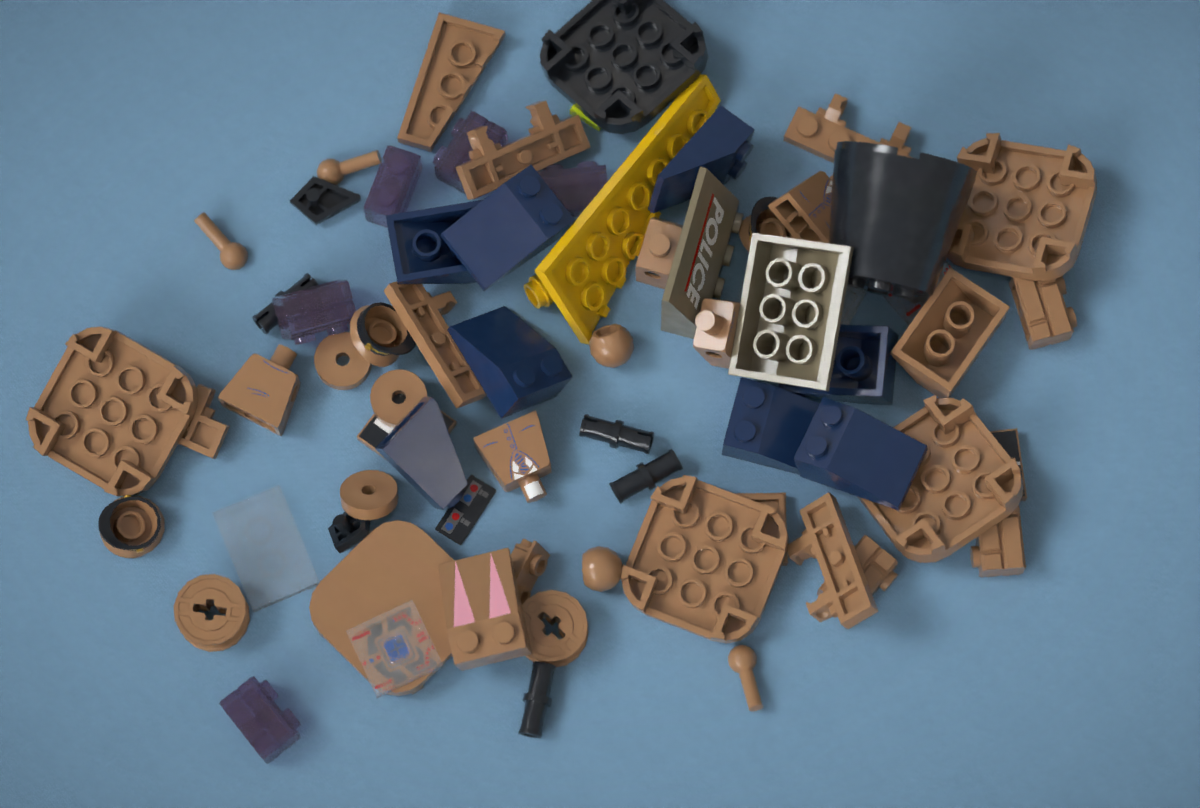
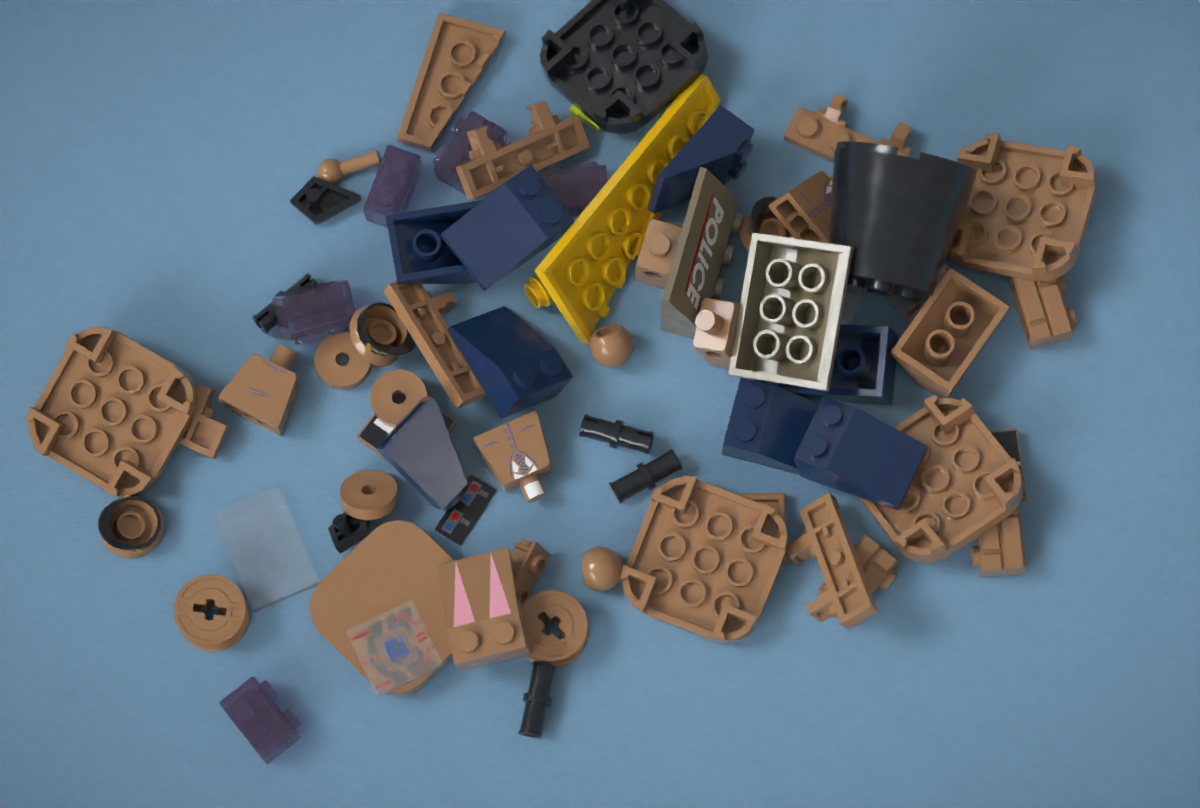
medium nougat bar [194,212,248,270] -> none
medium nougat bar [728,645,763,712] -> none

